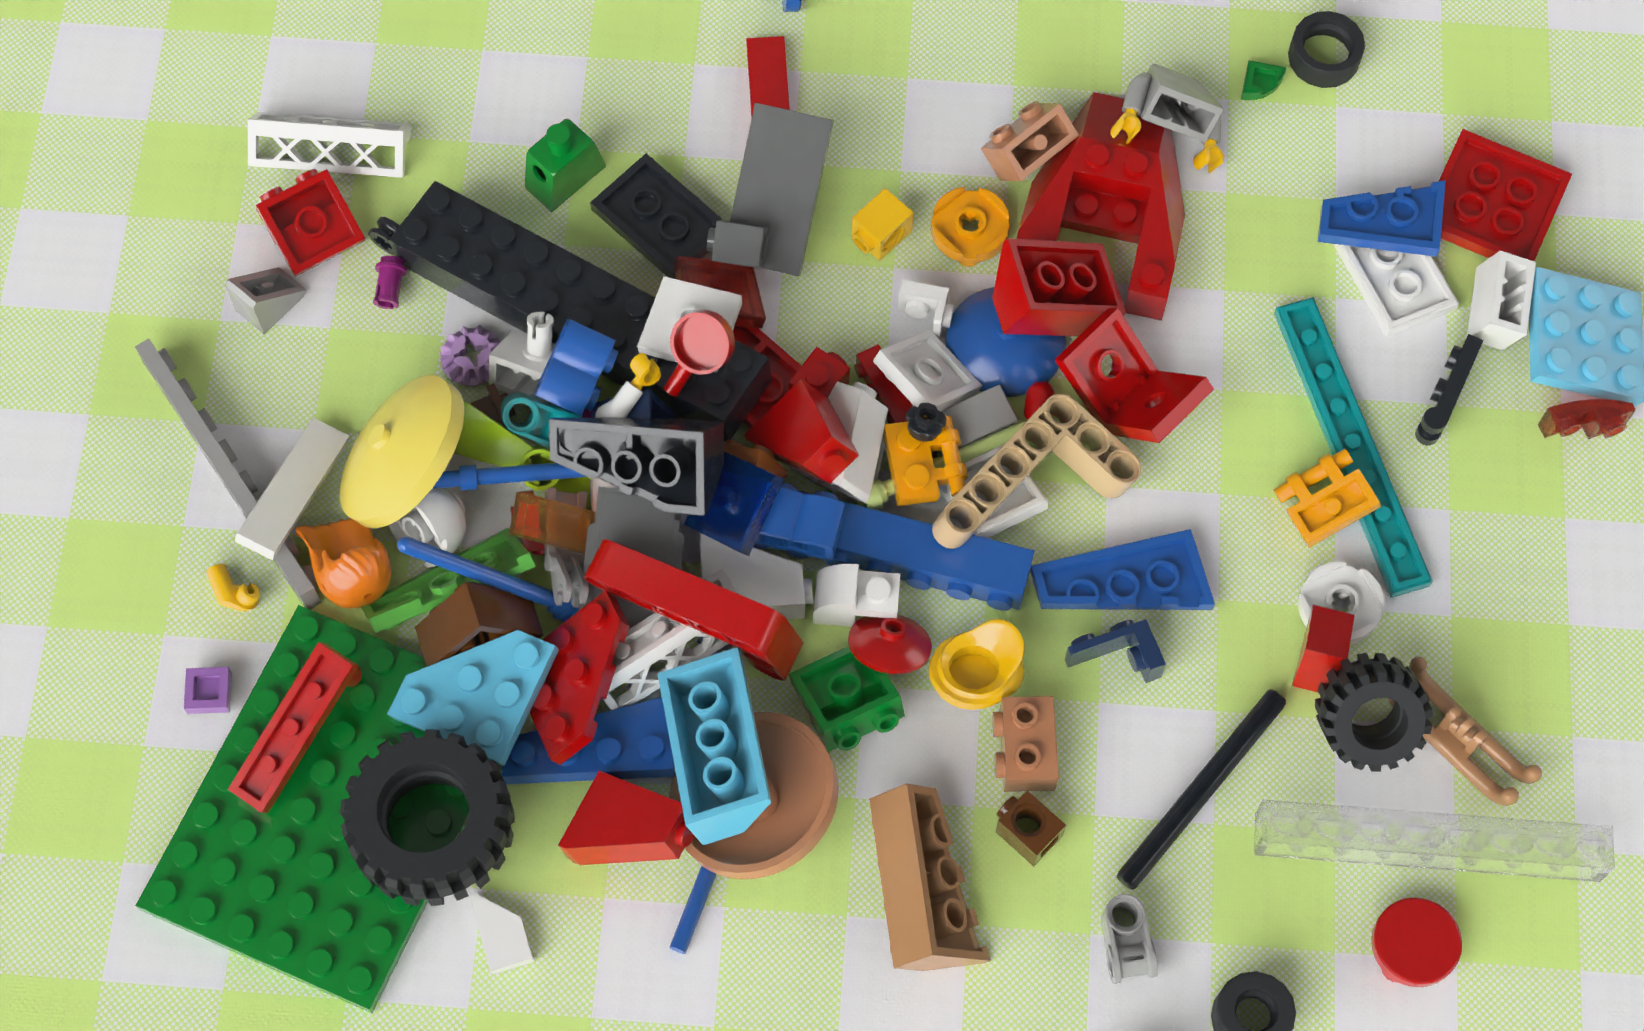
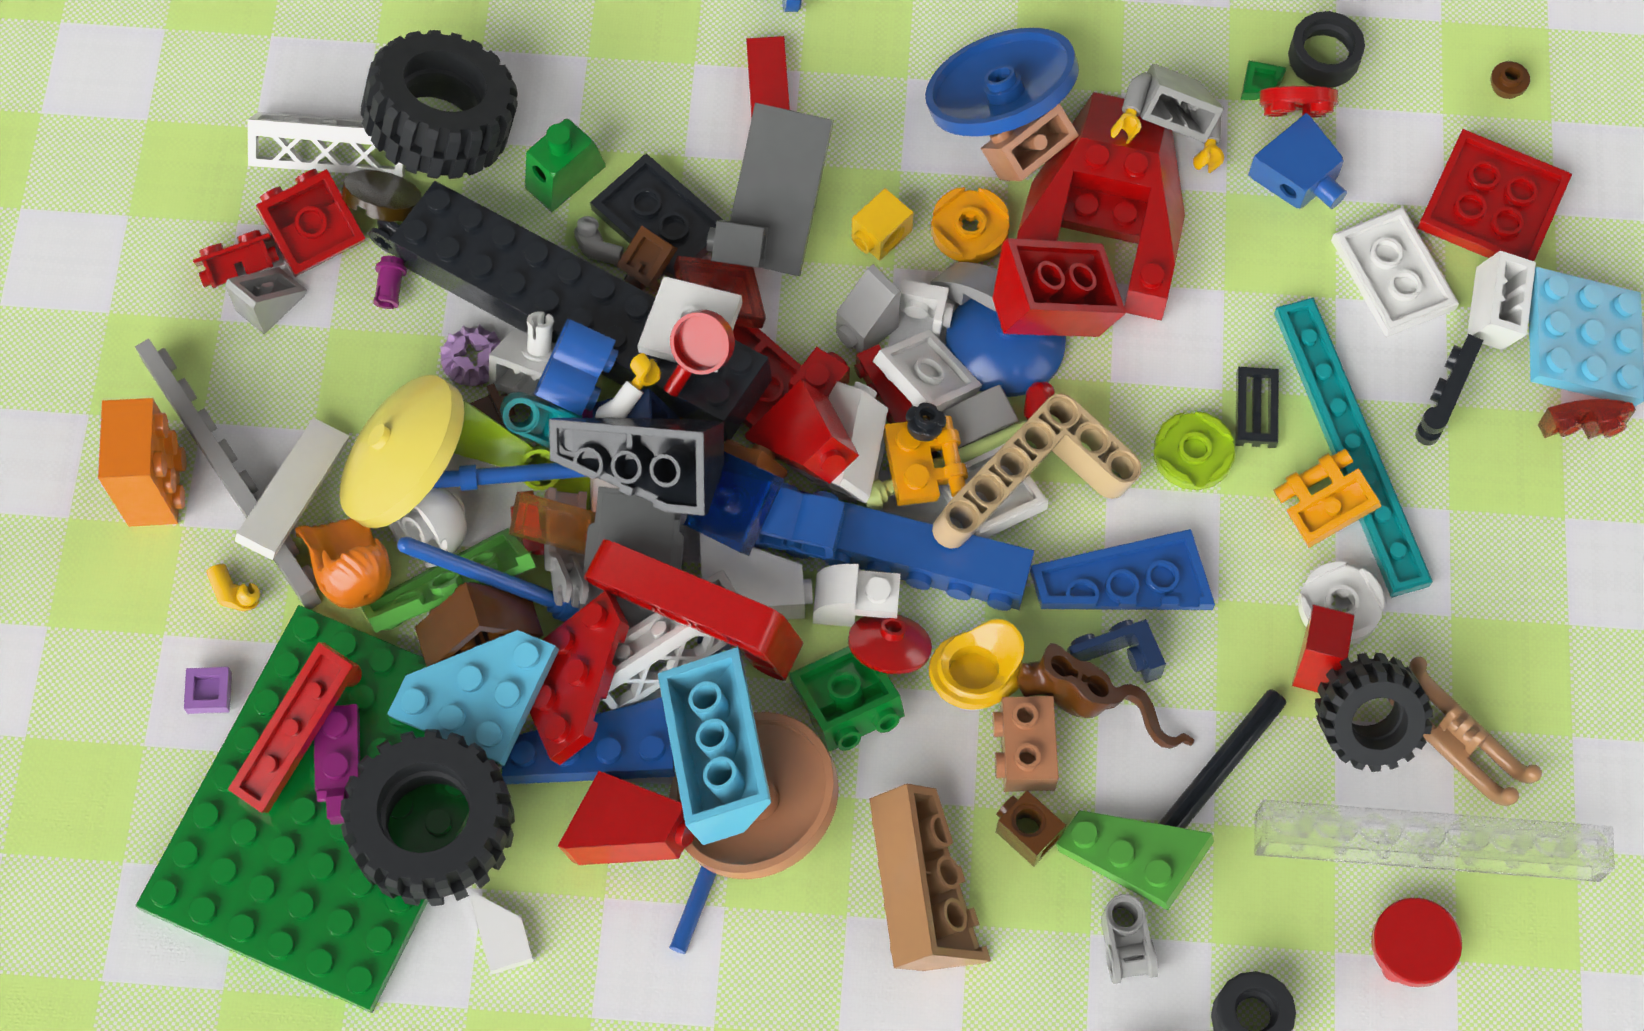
red bracket [1054,307,1214,443] -> none
blue wing [1317,180,1446,257] -> none
none -> orange brick [98,398,187,527]
none -> red hinge [193,230,280,289]
none -> magenta hinge [314,704,361,825]
none -> dark brown tile [341,170,422,222]
none -> black tyre [361,30,518,179]
none -> light grey arm [574,216,624,265]
none -> reddish brown bracket [616,226,678,291]
none -> light grey slope [836,264,901,353]
none -> blue dish [925,28,1079,137]
none -> light grey slope [931,262,998,311]
none -> reddish brown animal [1017,643,1194,749]
none -> bright green wing [1056,810,1214,910]
none -> lime tile [1153,411,1235,490]
none -> black tile [1235,366,1279,448]
none -> blue torso [1248,113,1347,209]
none -> red tile [1259,86,1339,118]
none -> reddish brown plate [1490,61,1530,99]

